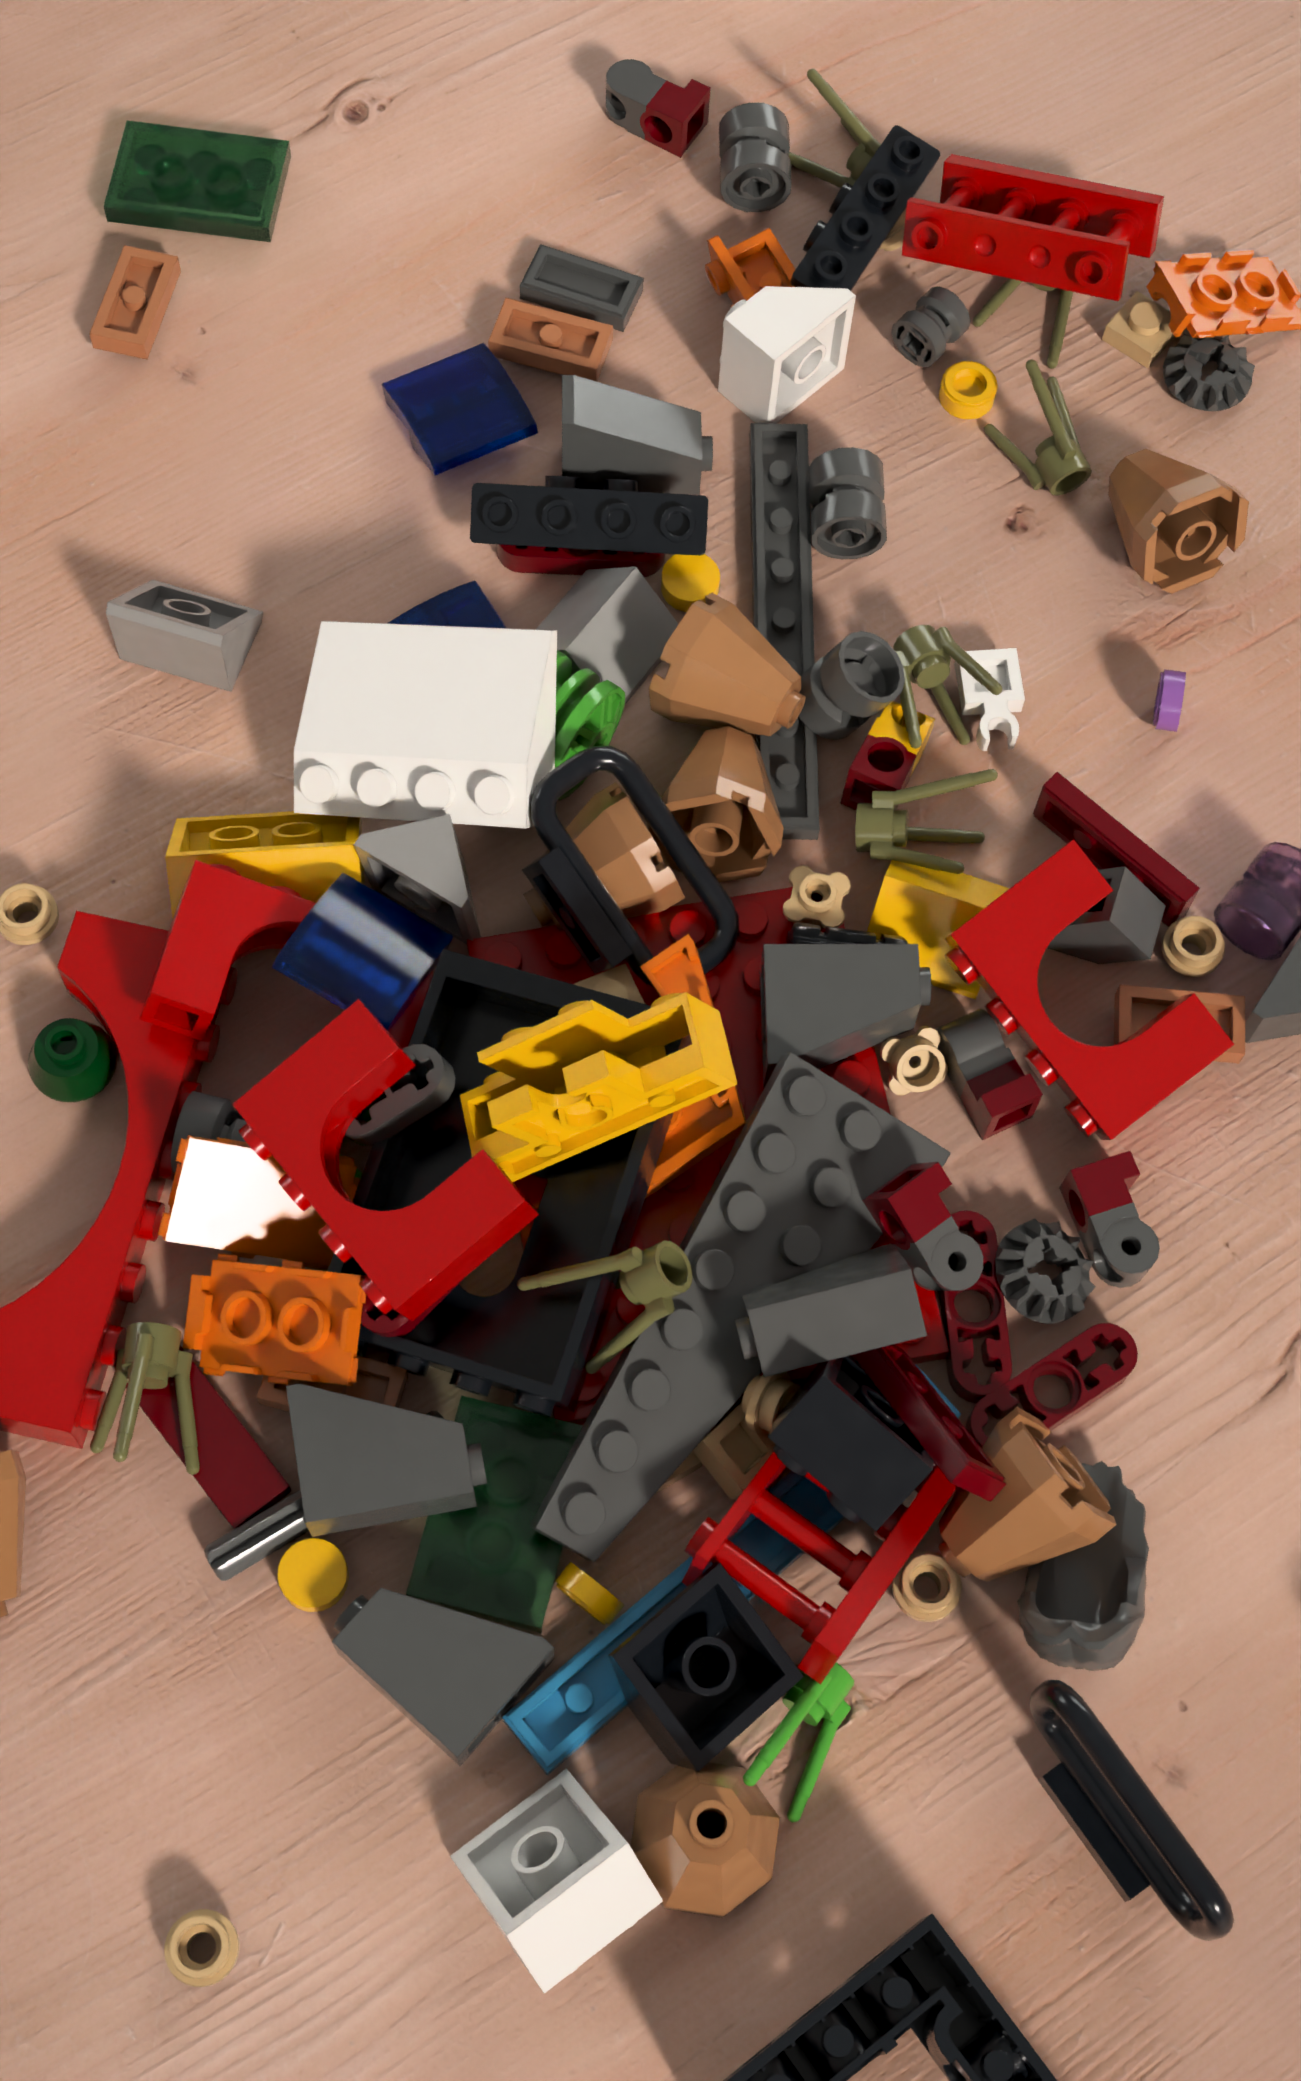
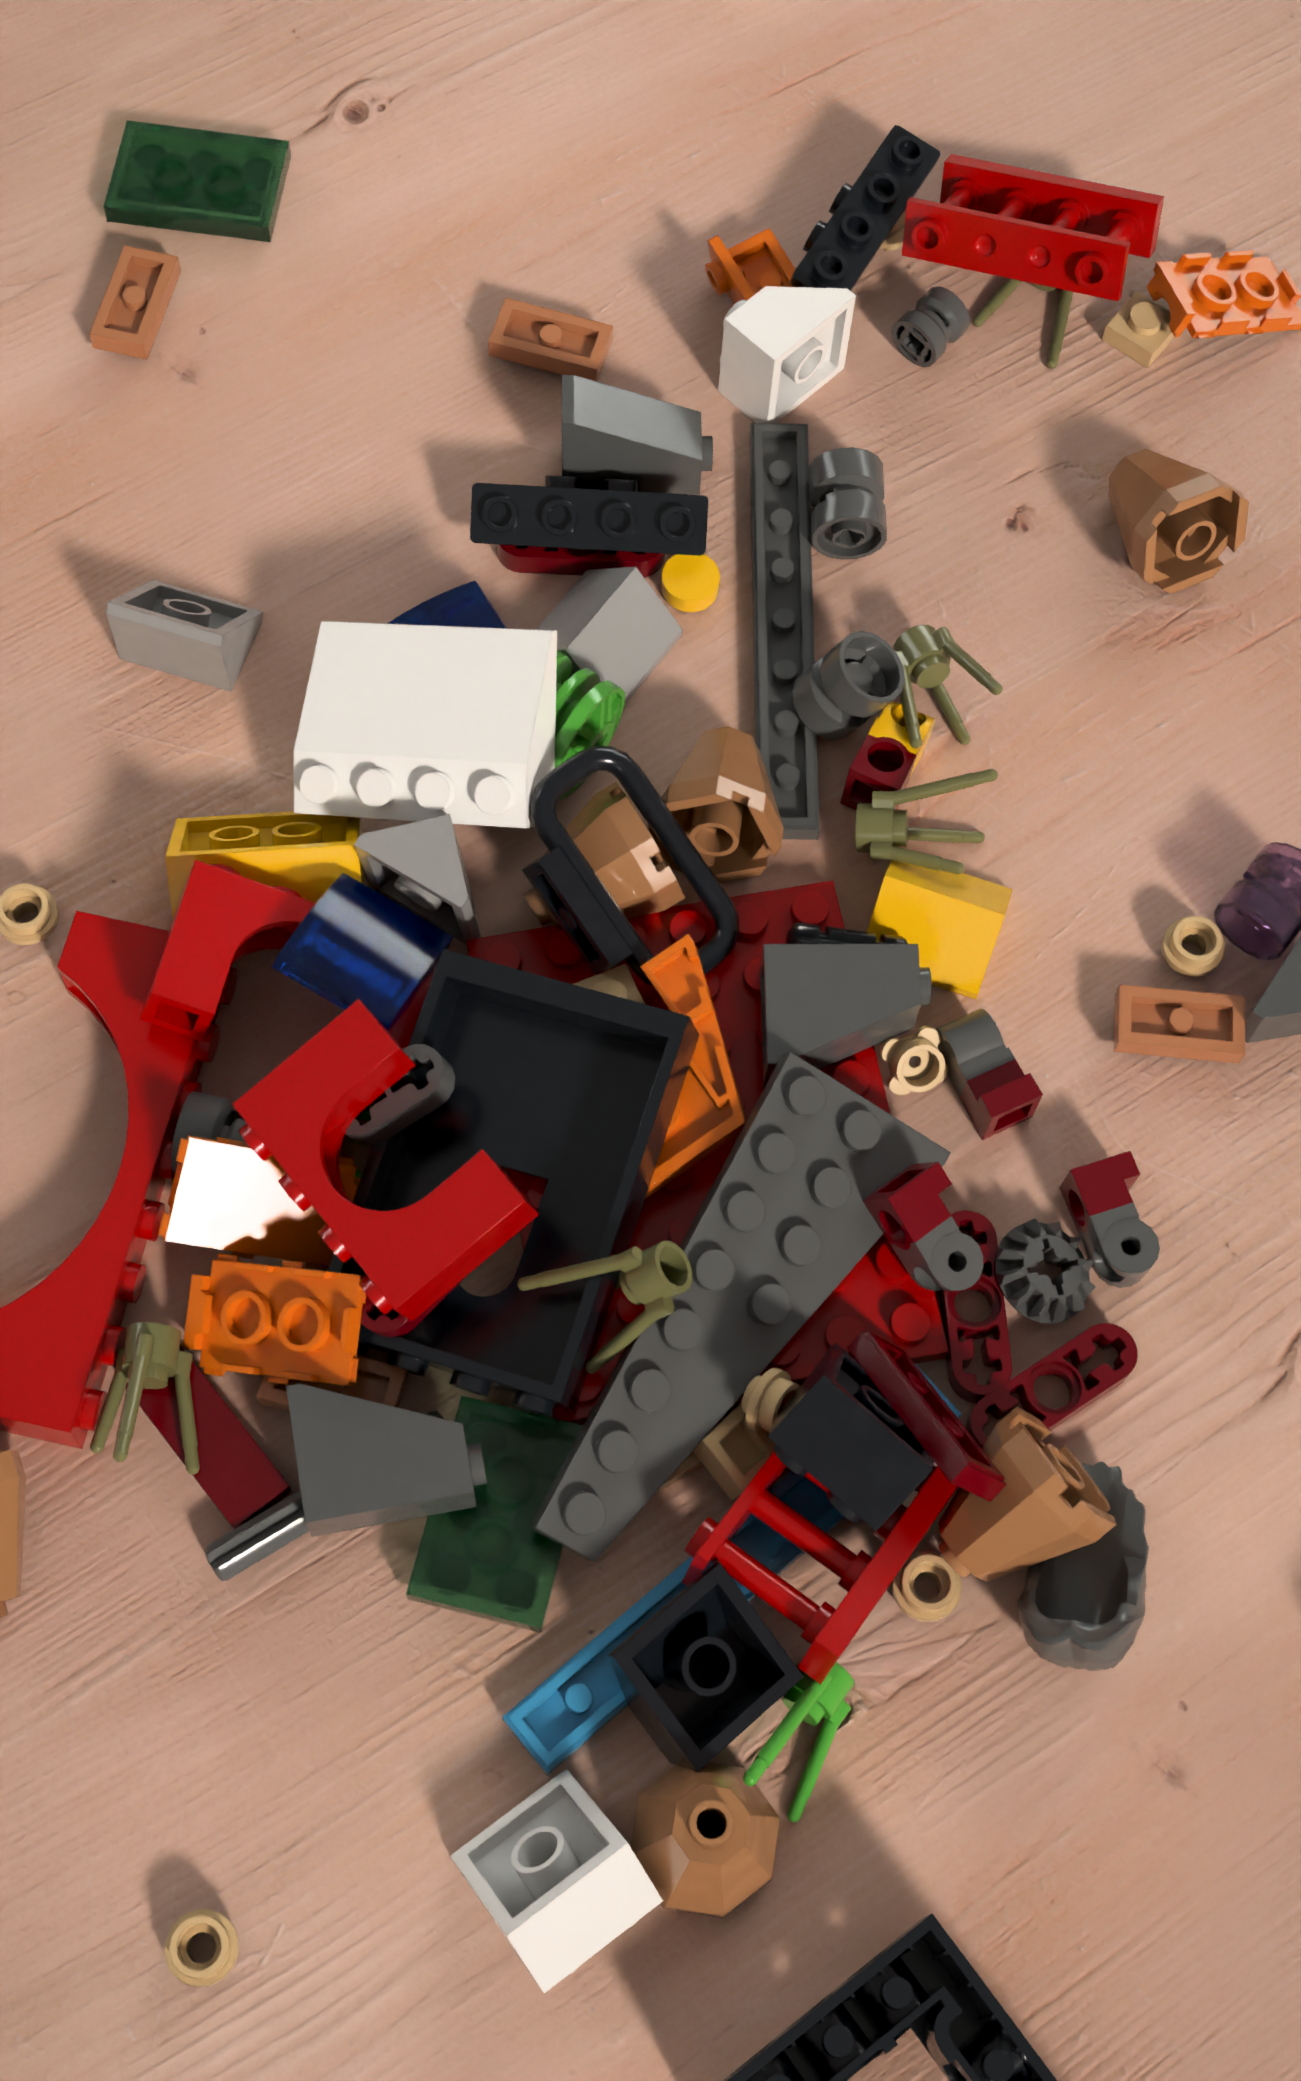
dark green cone [28,1018,117,1103] -> none
yellow tile [277,1538,349,1612] -> none
dark grey slope [332,1588,555,1766] -> none
clear blue slope [382,343,538,476] -> none
yellow piece [460,992,737,1182] -> none
dark grey tile [520,244,644,332] -> none
yellow tile [555,1562,624,1626] -> none
leg [606,59,711,158] -> none
medium nougat cone [649,593,806,736] -> none
dark grey wheel [719,103,792,212] -> none
dark grey slope [734,1243,927,1377] -> none
tan plate [783,865,851,929] -> none
olive plant [789,69,881,188] -> none
yellow tile [939,361,998,419] -> none
red arch [945,839,1235,1140] -> none
white plate [954,648,1025,751] -> none
olive plant [984,359,1092,496] -> none
black bar [1029,1680,1234,1941] -> none
dark red tile [1033,772,1200,927] -> none
dark grey slope [1047,866,1165,964] -> none
medium lavender tile [1153,669,1186,732] -> none
dark grey gear [1163,334,1255,411] -> none

